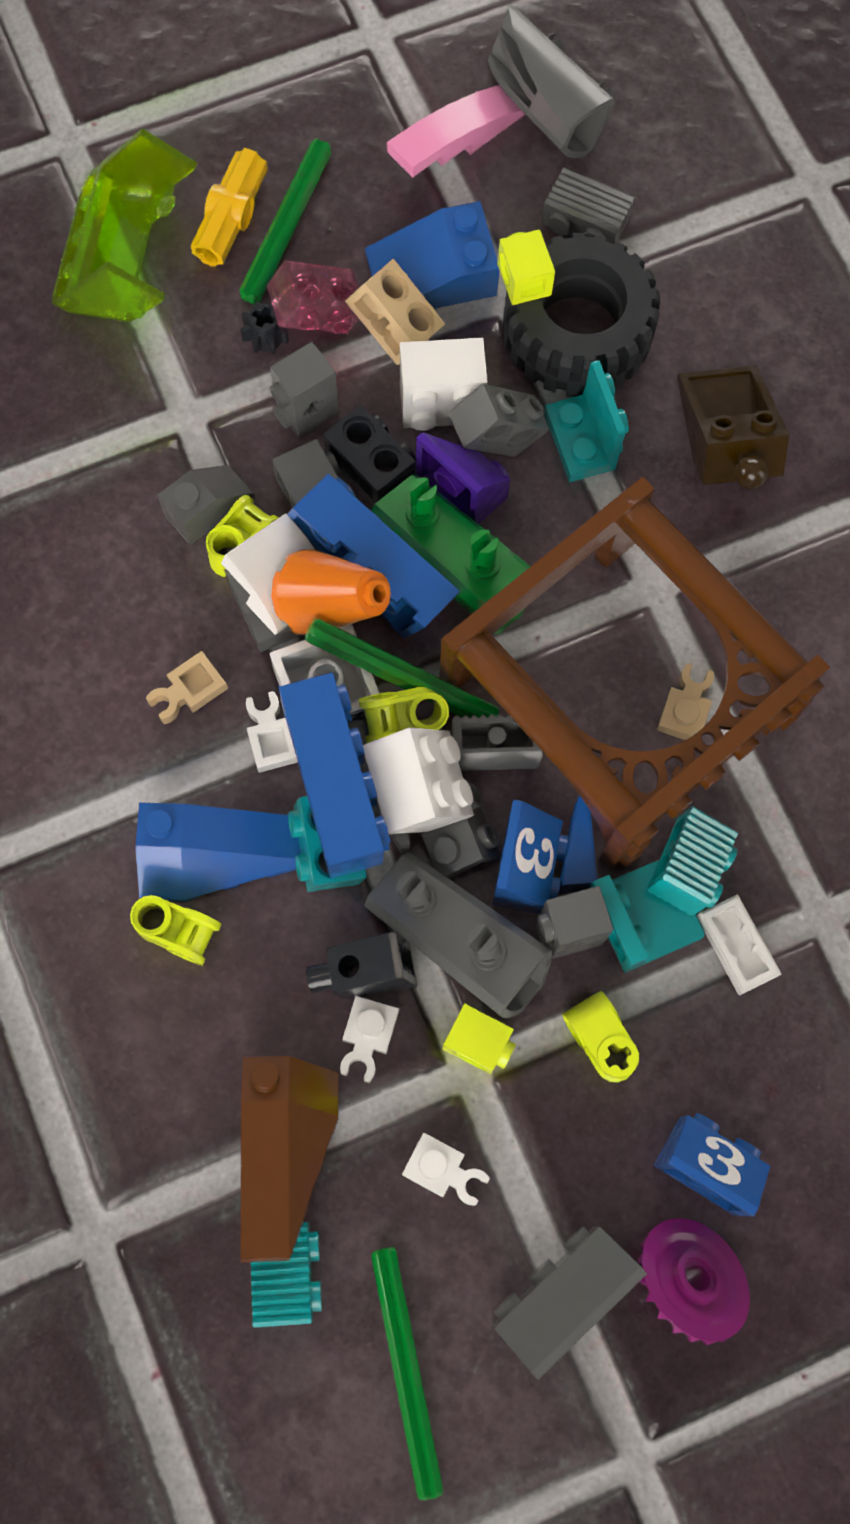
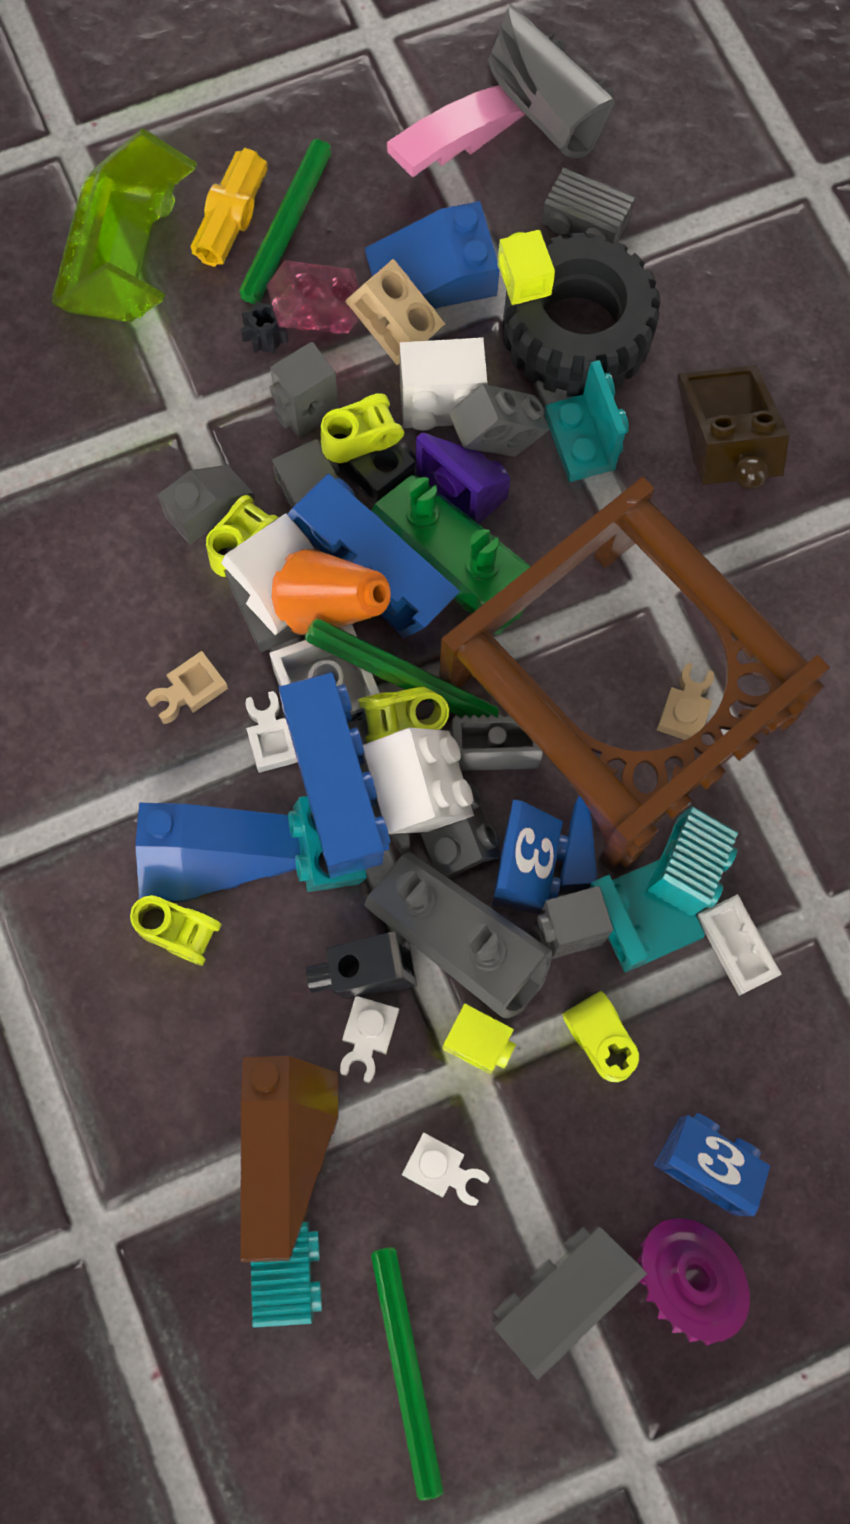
none -> neon yellow piece [321,394,404,463]

